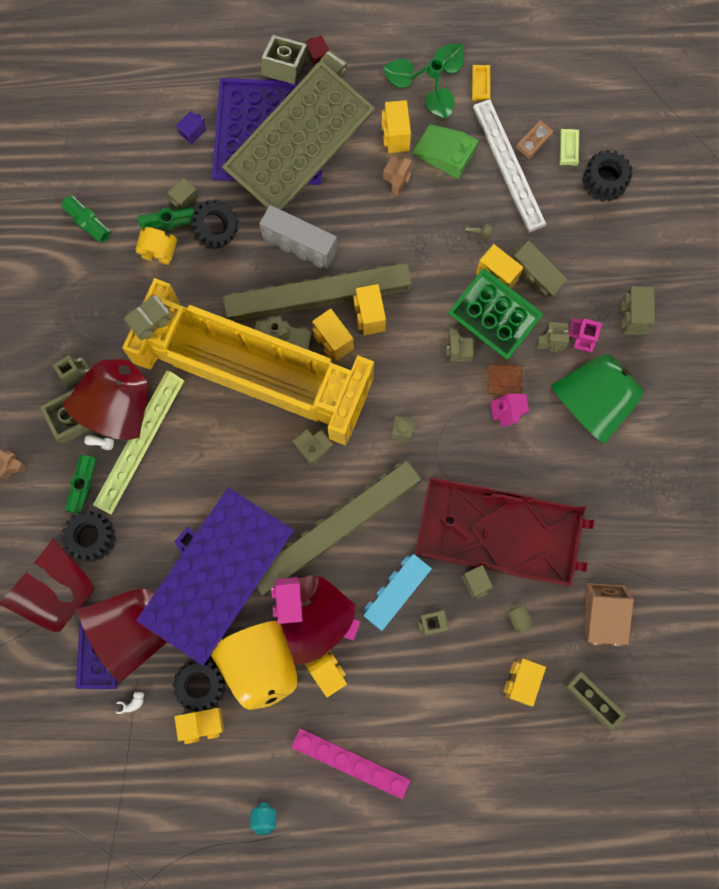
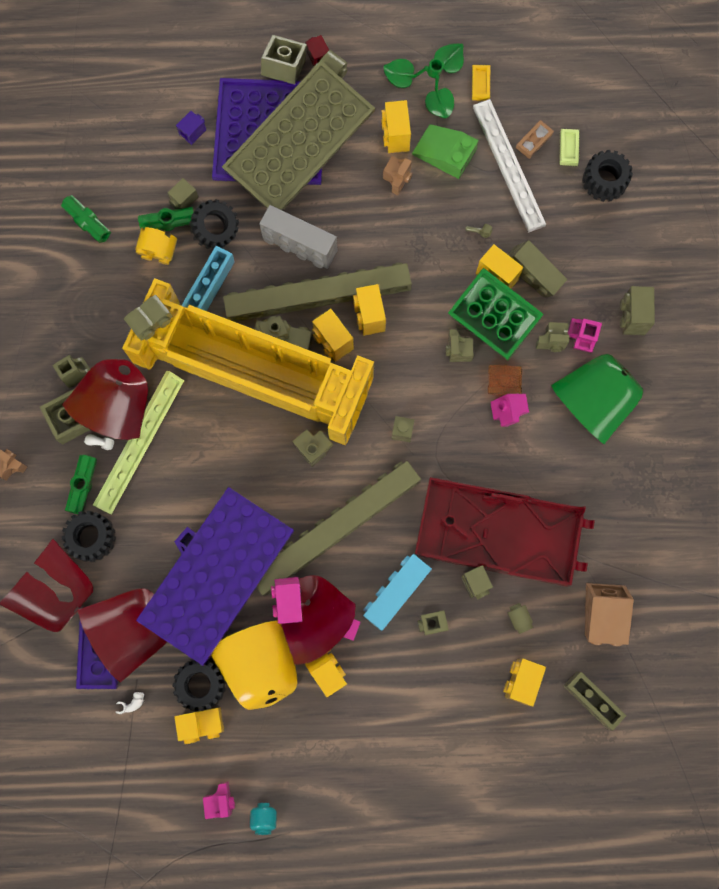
dark pink plate [291,728,410,799] -> none
none -> medium azure brick [181,246,235,311]
none -> dark pink brick [203,782,235,819]

